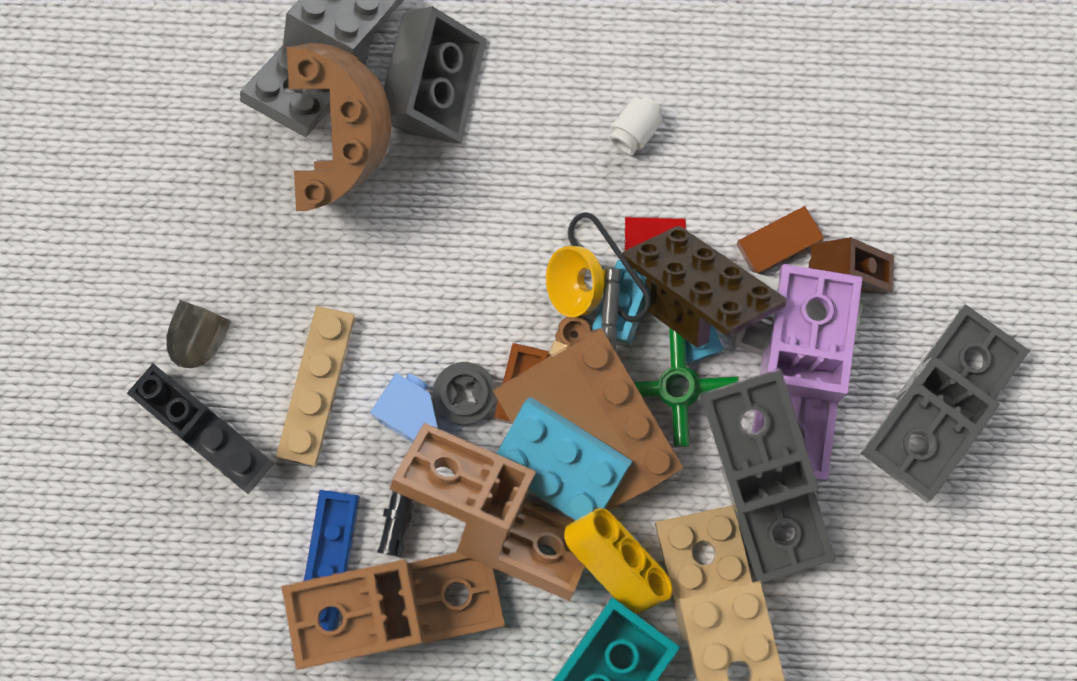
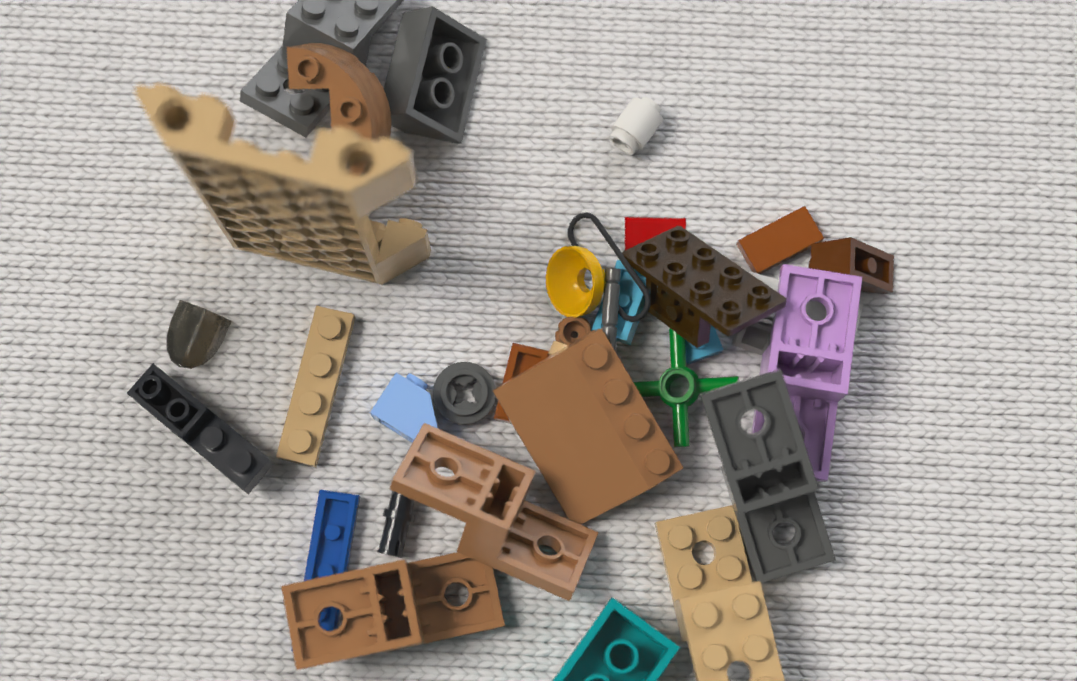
medium azure plate [496,397,633,521] -> none
yellow beam [564,508,673,614] -> none
dark grey bracket [860,304,1030,503] -> none
none -> tan slope [134,83,431,285]

